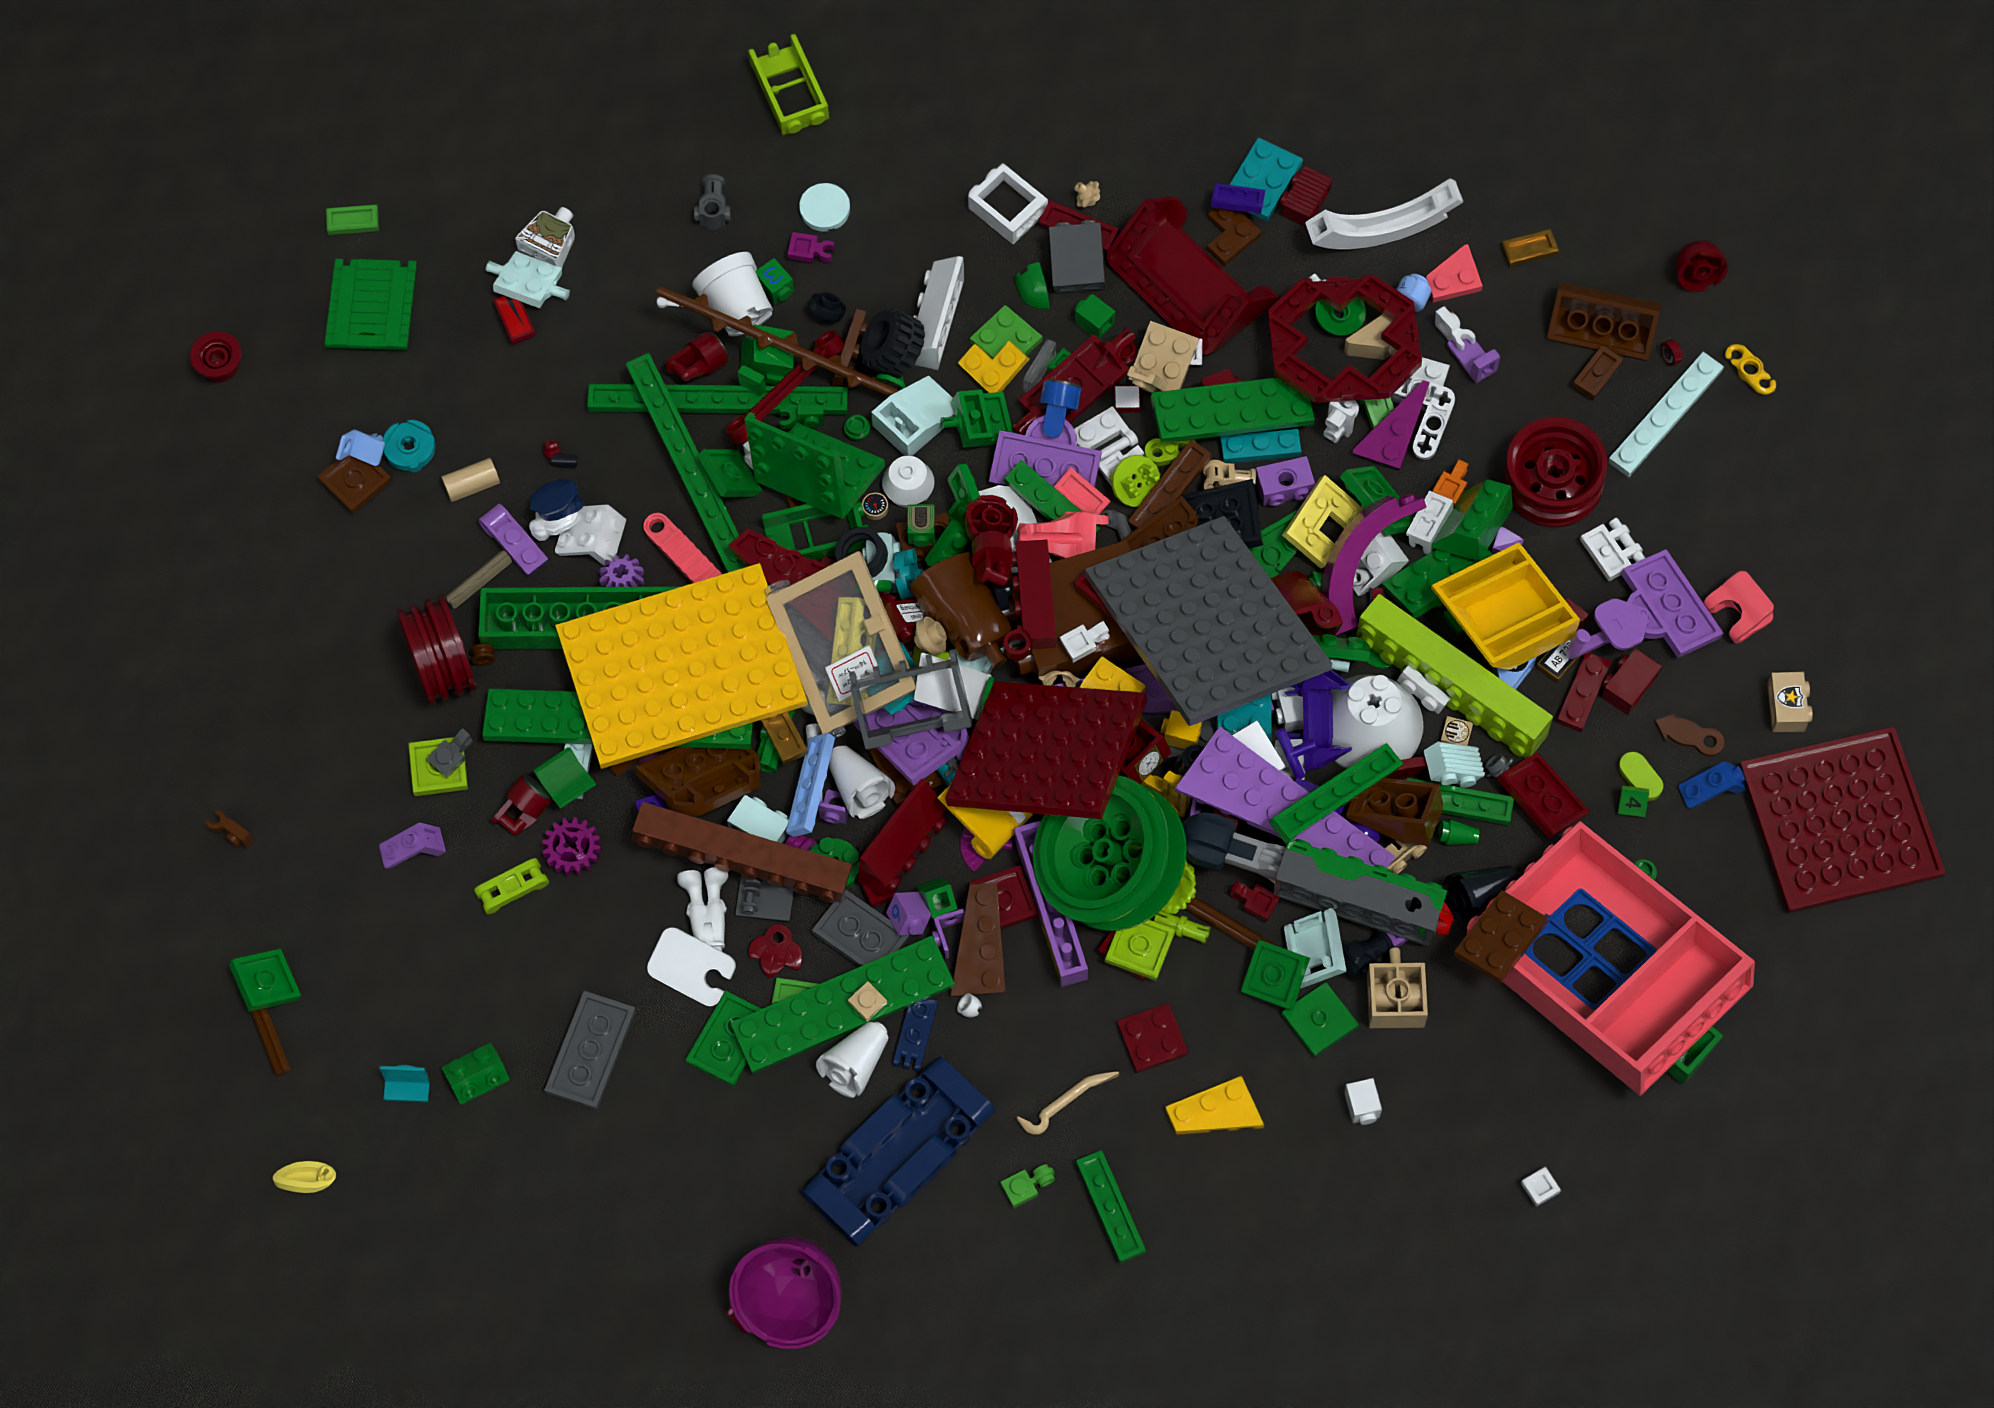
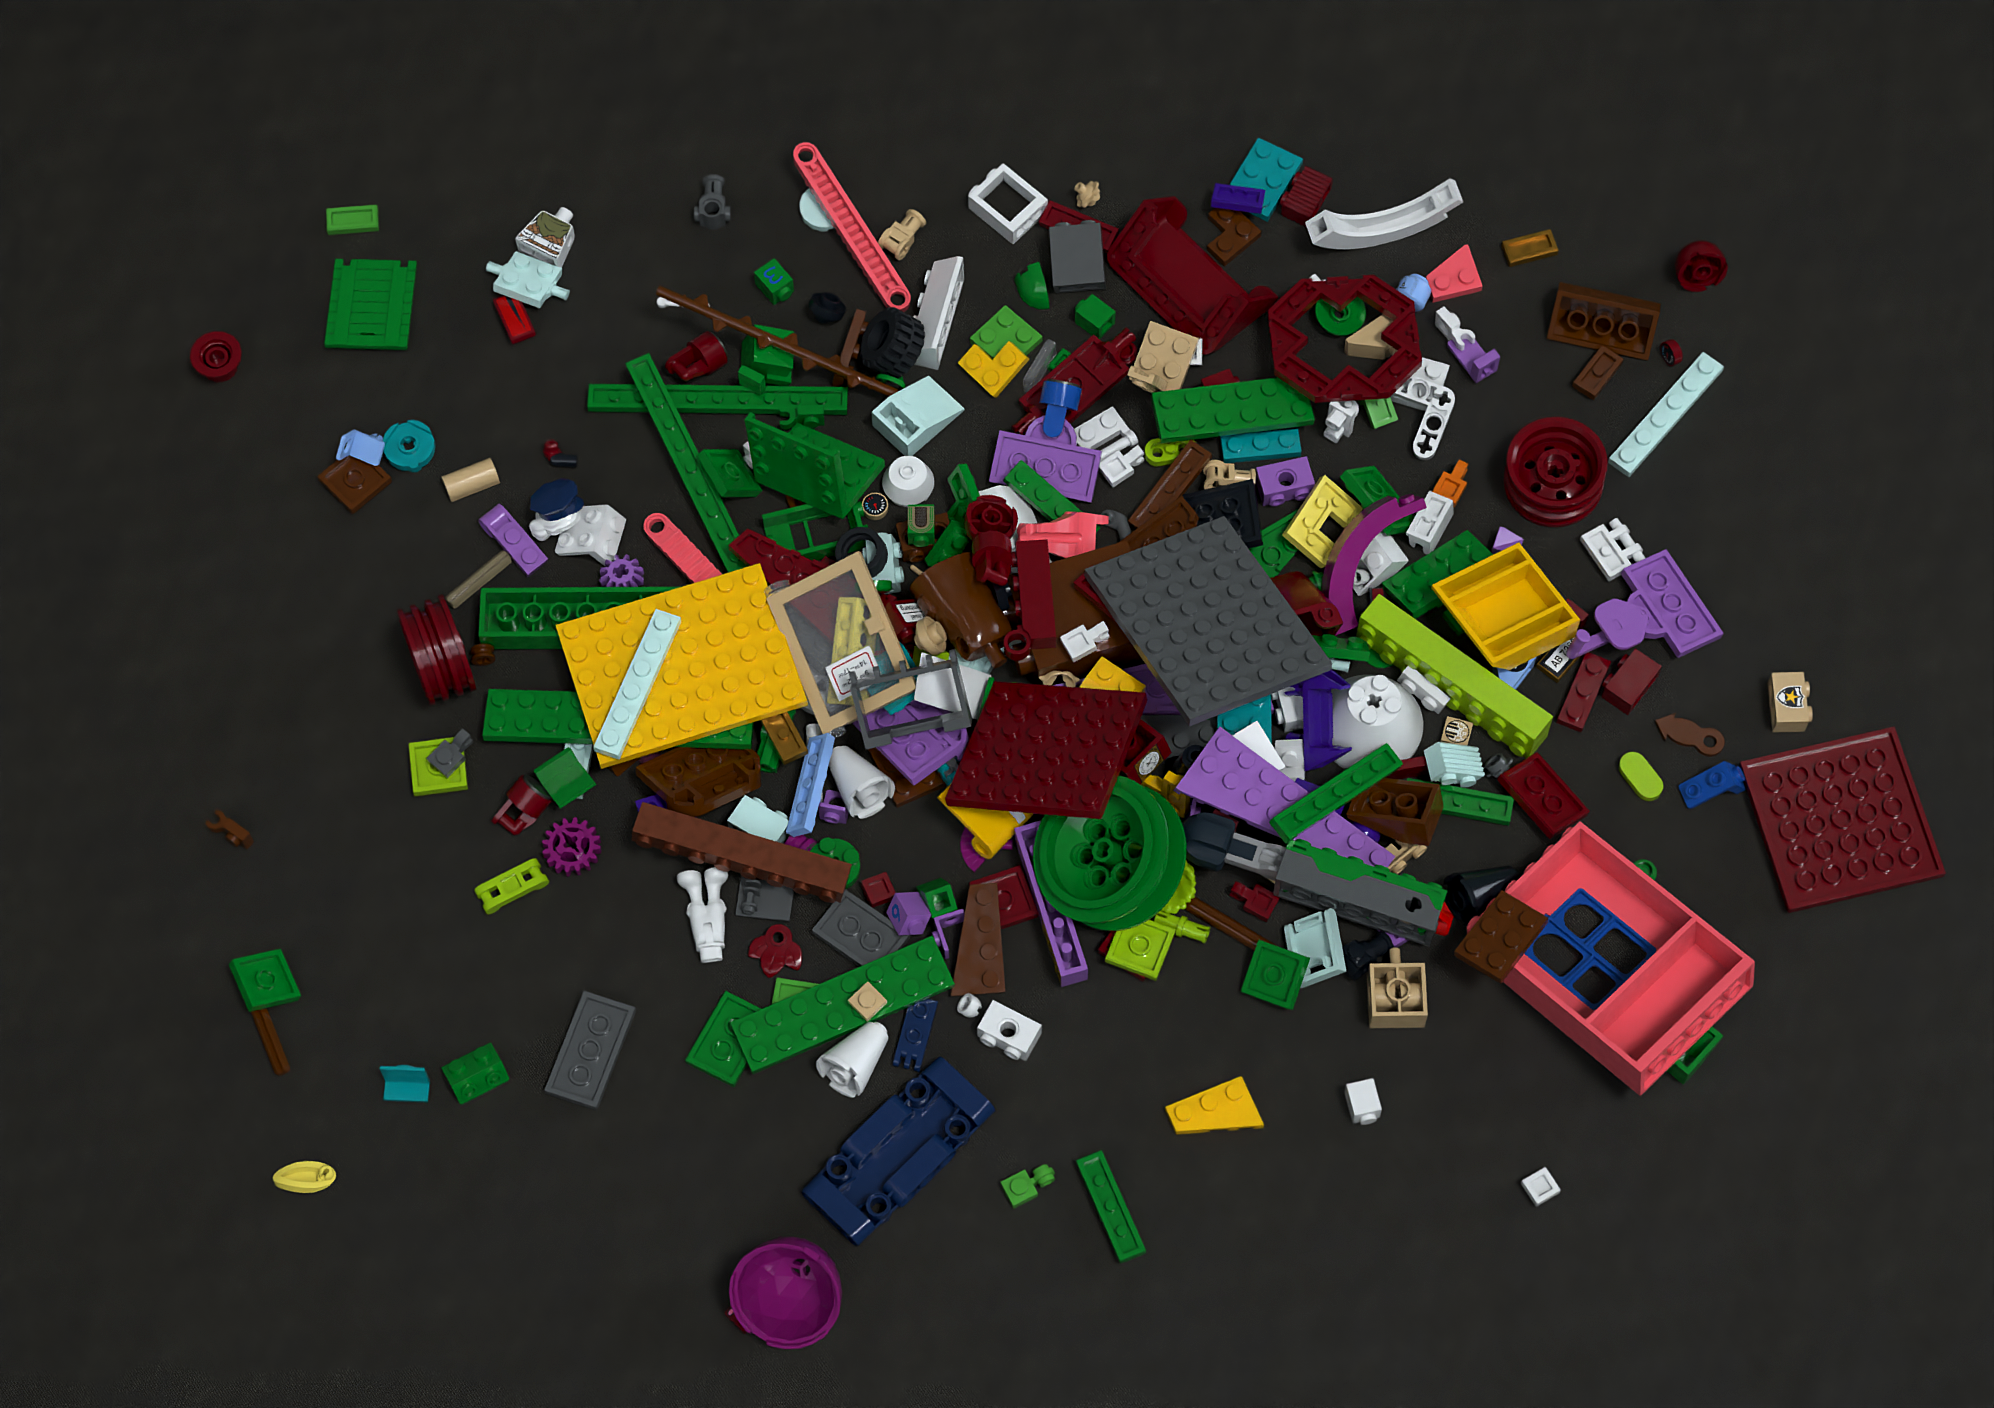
medium lavender bracket [379,822,446,869] -> none
white piece [647,927,736,1006] -> none
white piece [692,252,773,337] -> none
dark red piece [725,330,845,445] -> none
lime door [748,34,829,136] -> none
magenta plate [788,232,835,263] -> none
green plate [844,415,870,440] -> none
dark red slope [858,779,948,898] -> none
teal plate [894,549,924,600] -> none
green plate [940,389,1013,448] -> none
tan piece [1017,1072,1119,1135] -> none
coral tile [1054,467,1111,515] -> none
lime plate [1109,455,1160,507] -> none
white tile [1114,385,1141,413] -> none
dark red plate [1117,1003,1188,1074] -> none
yellow brick [1160,710,1203,750] -> none
dark purple piece [1276,728,1317,779] -> none
green plate [1281,982,1359,1058] -> none
magenta wing [1352,380,1430,469] -> none
green slope [1431,479,1513,561] -> none
green cone [1438,819,1479,845] -> none
green tile [1618,786,1649,817] -> none
coral piece [1703,571,1774,644] -> none
yellow piece [1725,344,1776,395] -> none
none -> light aqua plate [593,609,681,760]
none -> coral gear [793,142,911,312]
none -> tan connector [878,209,926,260]
none -> white brick [977,1000,1042,1061]

